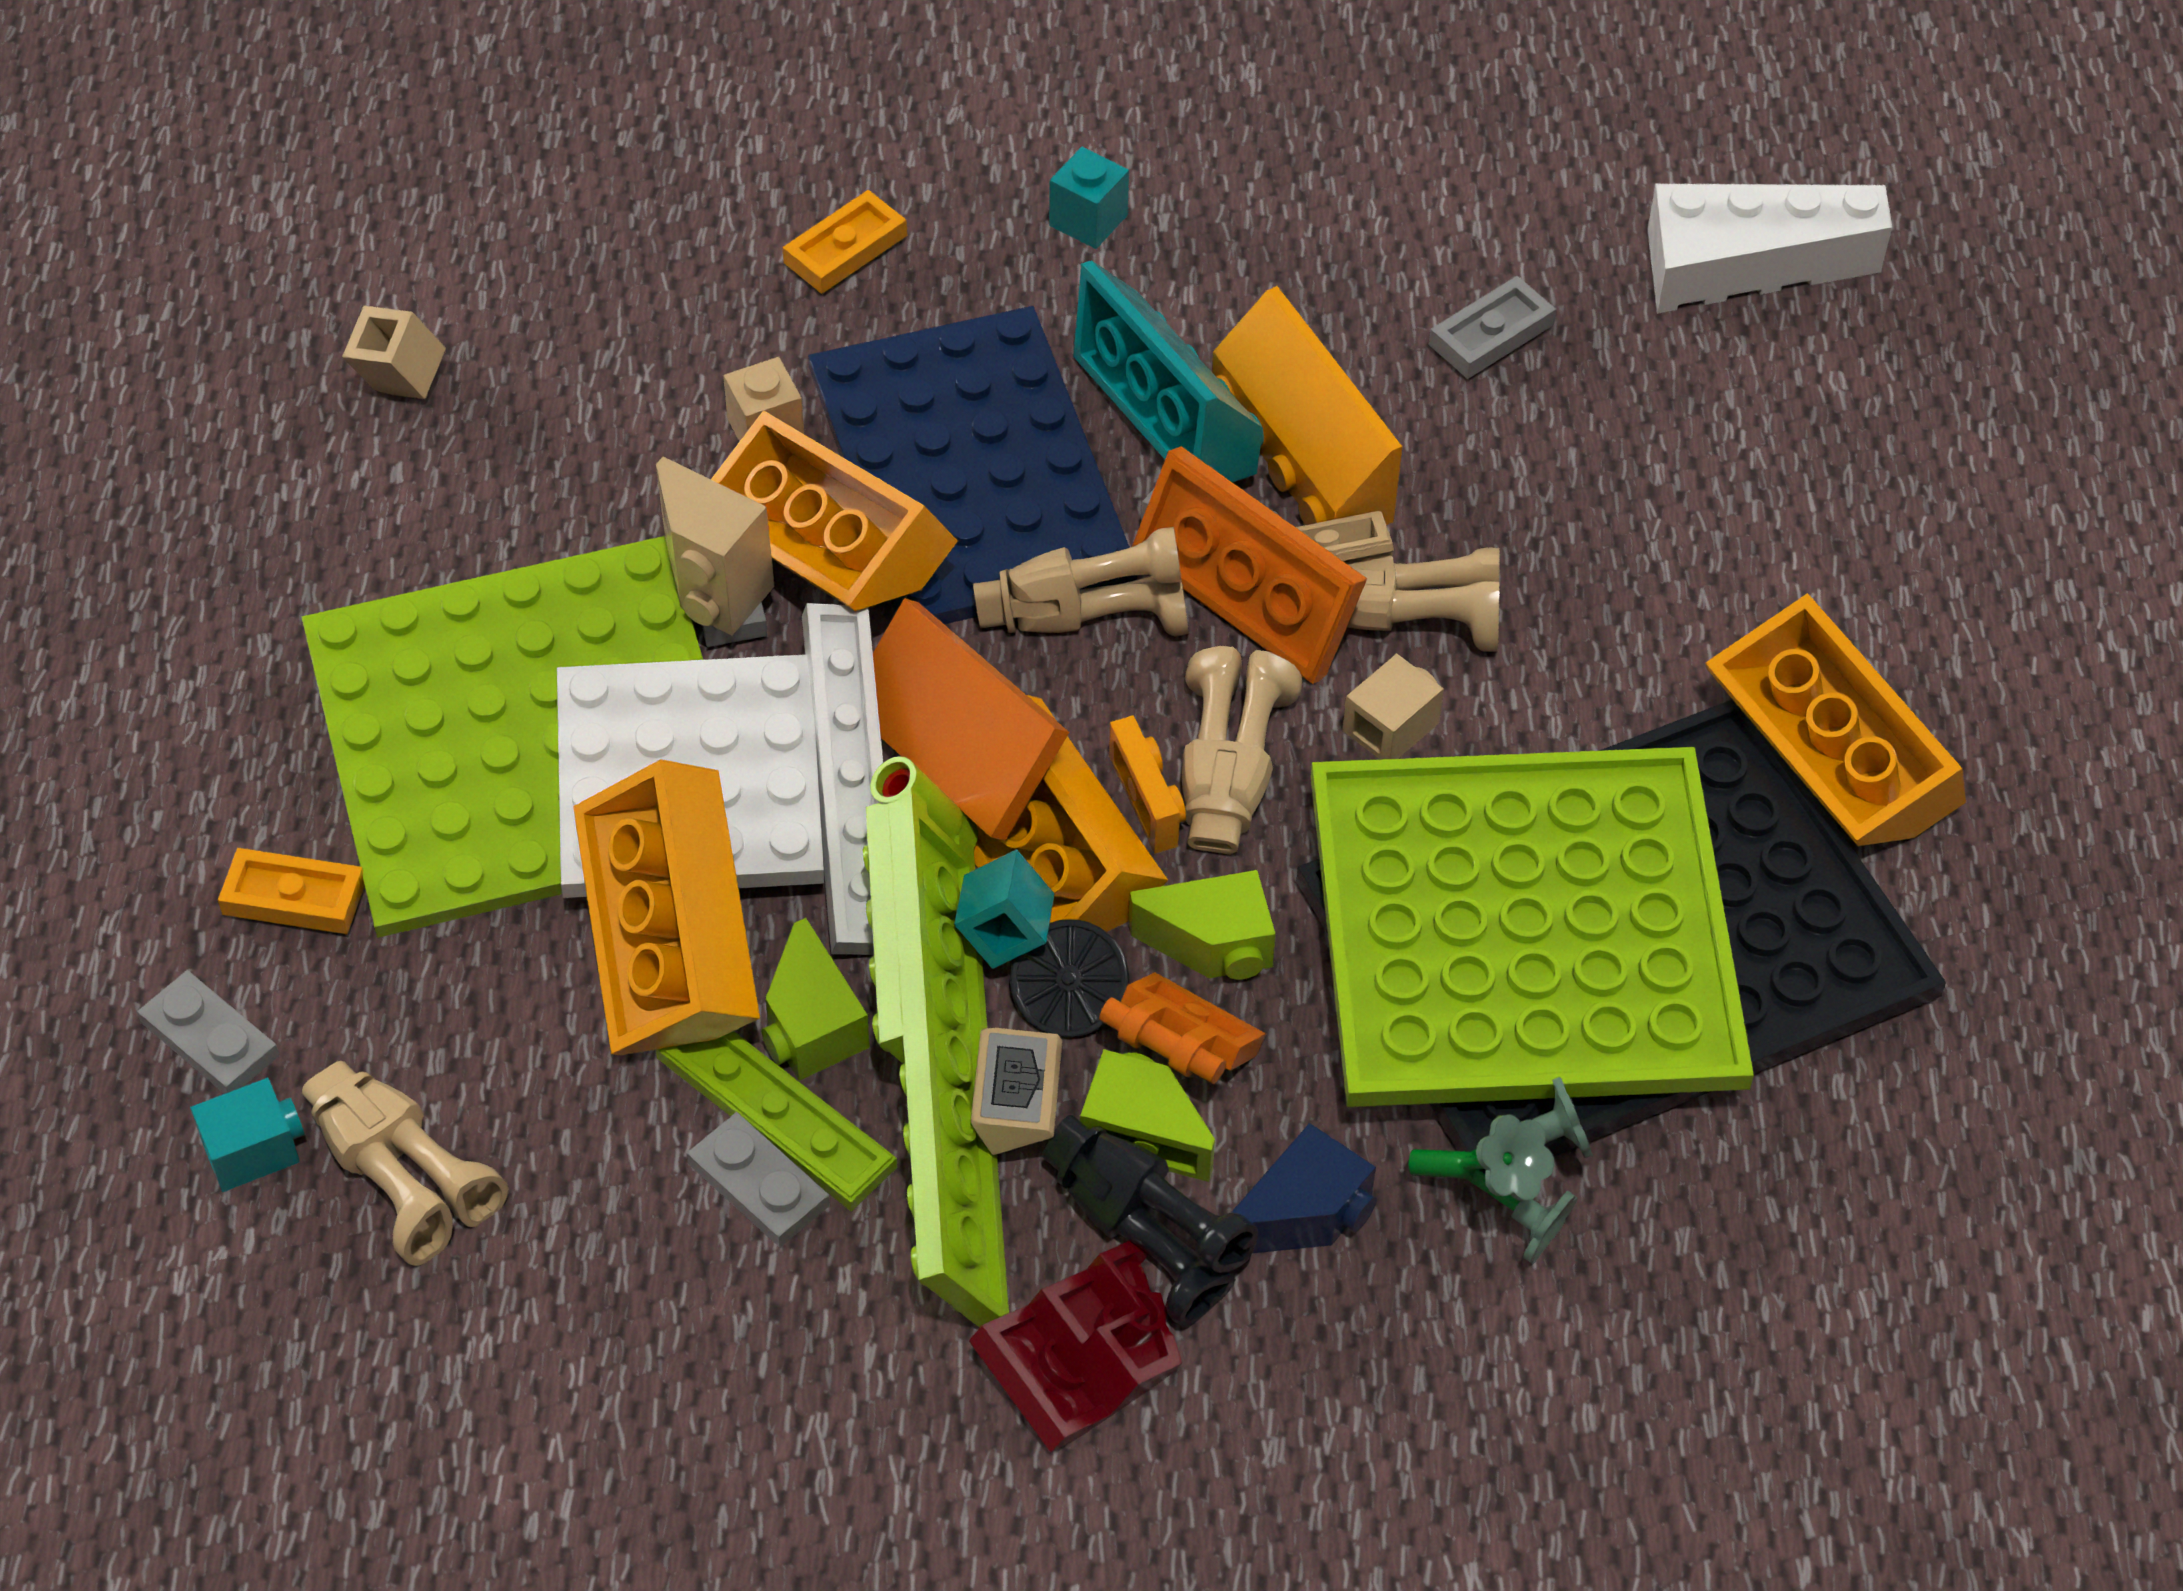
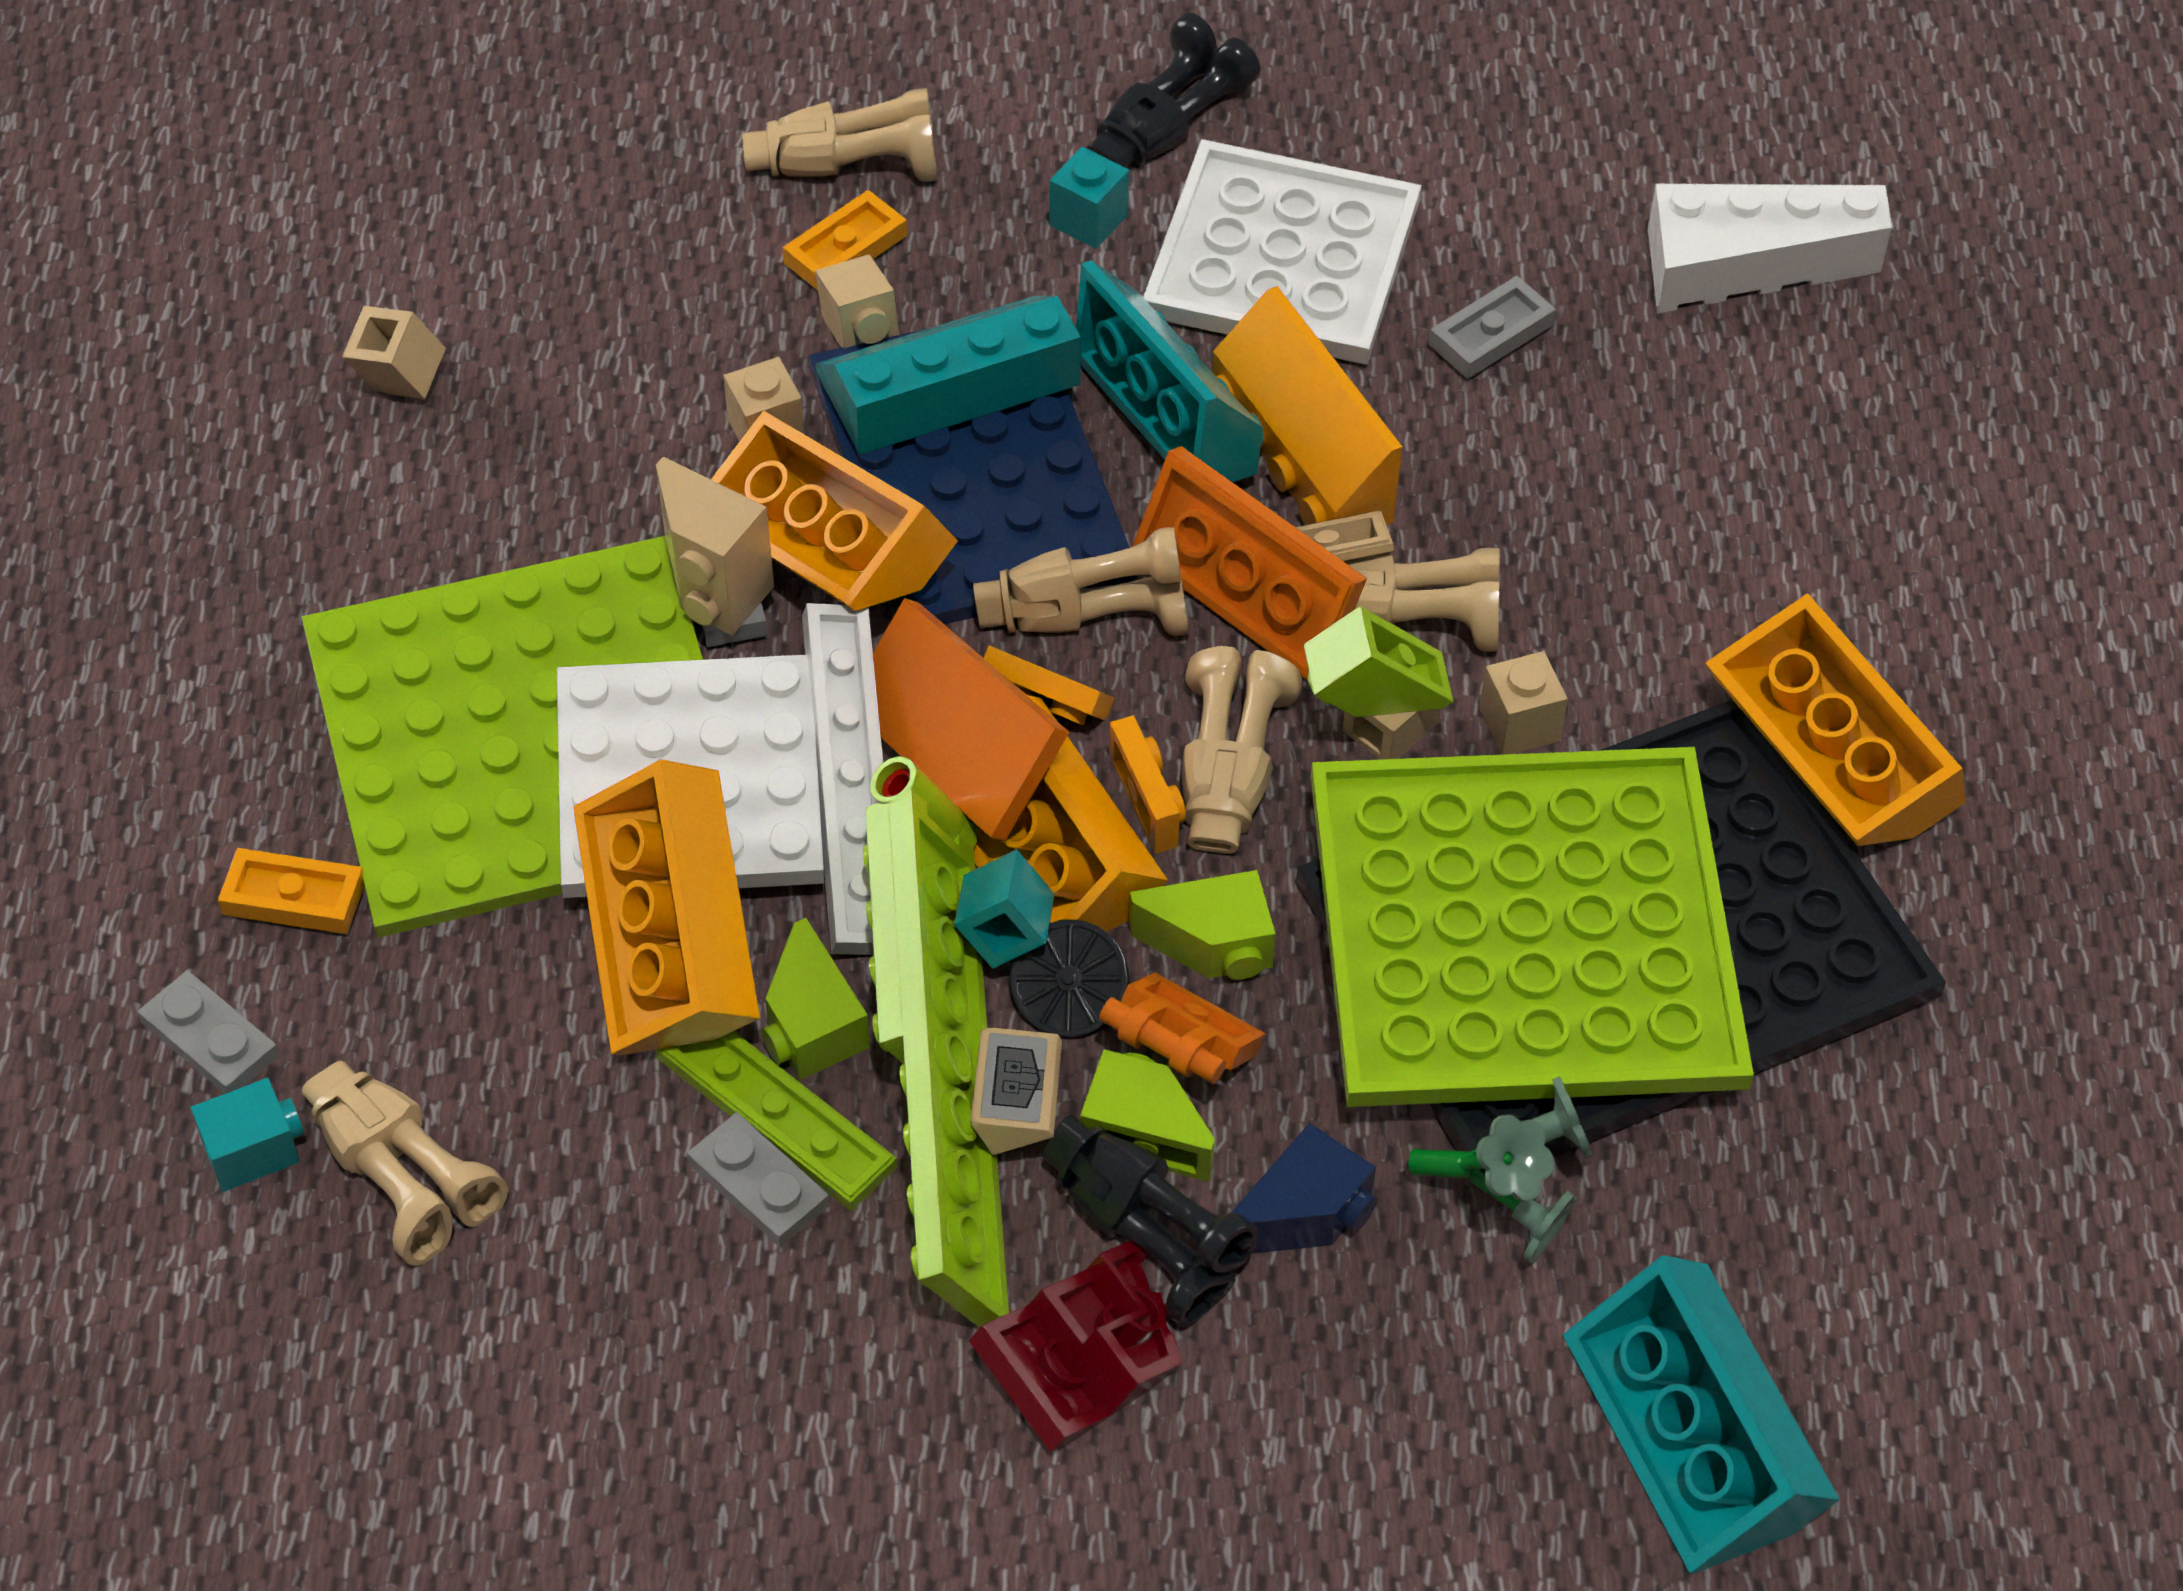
none -> tan piece [743,88,938,182]
none -> tan brick [815,254,900,348]
none -> teal slope [816,296,1081,455]
none -> light orange plate [984,646,1116,725]
none -> black piece [1086,13,1261,168]
none -> white plate [1143,139,1422,365]
none -> lime slope [1303,606,1454,717]
none -> tan brick [1479,651,1568,755]
none -> teal slope [1563,1255,1840,1574]

